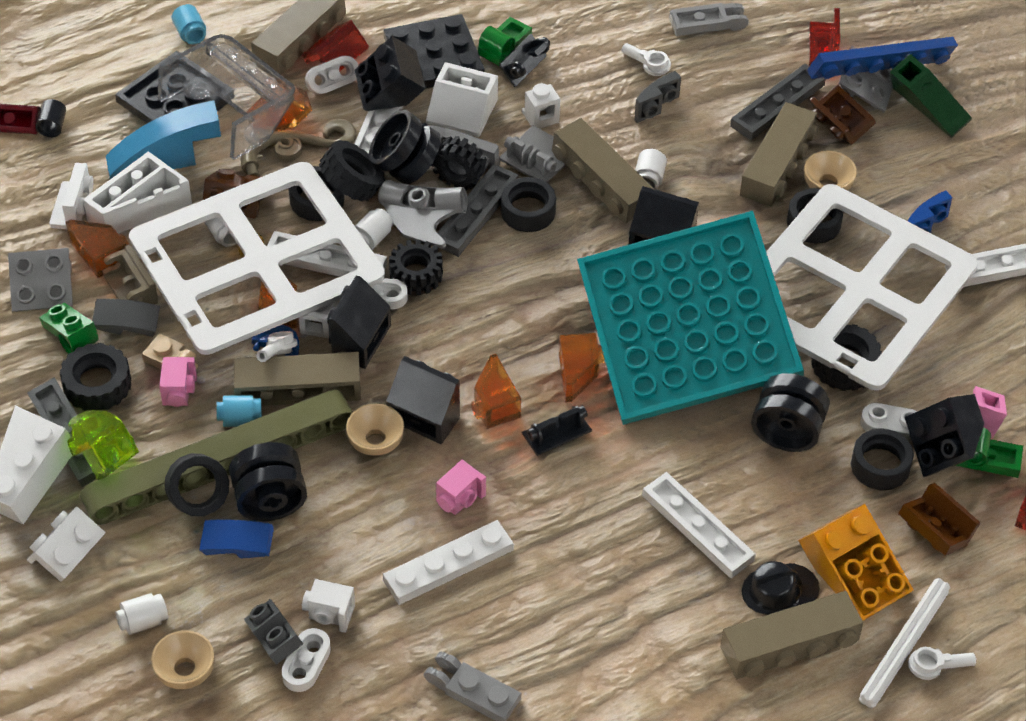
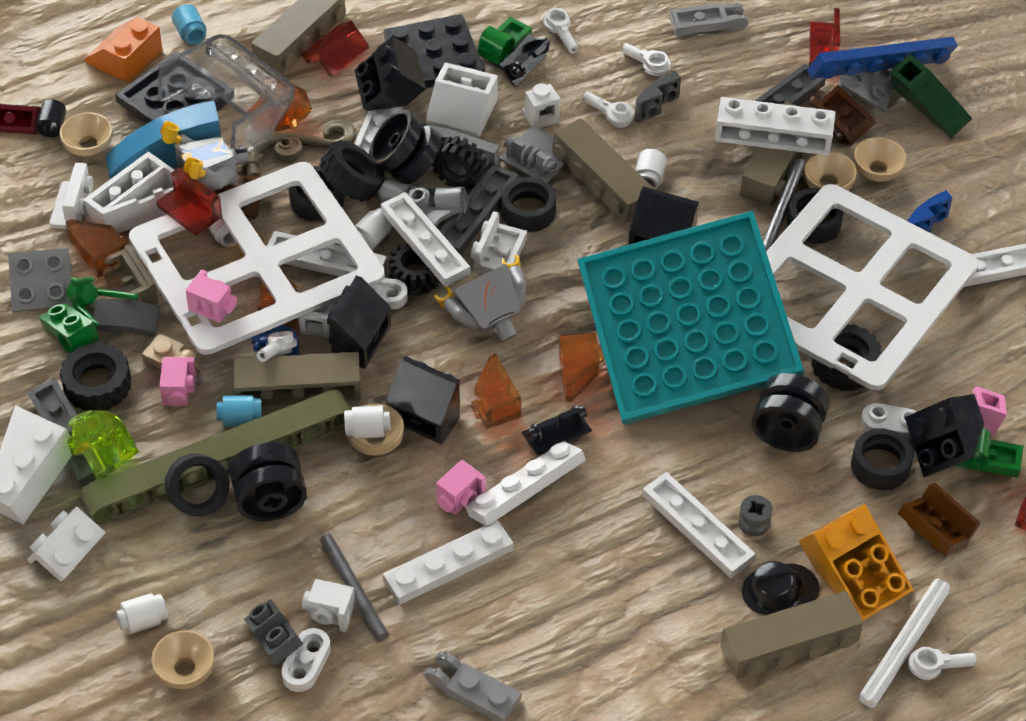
blue slope [199,520,274,559] -> none
white plate [305,56,358,94] -> none
none -> tan piece [60,112,113,157]
none -> green plant [67,276,138,327]
none -> orange slope [85,17,163,83]
none -> clear red panel [157,167,223,236]
none -> torso [160,121,249,197]
none -> bright pink brick [185,270,237,323]
none -> flat silver bar [320,533,389,642]
none -> white brick [344,405,391,439]
none -> white plate [380,192,470,287]
none -> light grey torso [434,255,527,342]
none -> white plate [466,441,586,526]
none -> white bracket [471,211,527,274]
none -> white plate [543,8,579,54]
none -> white plate [582,91,634,128]
none -> white brick [715,97,835,156]
none -> dark grey wheel [738,495,773,536]
none -> flat silver bar [763,159,805,251]
none -> tan piece [854,137,906,182]

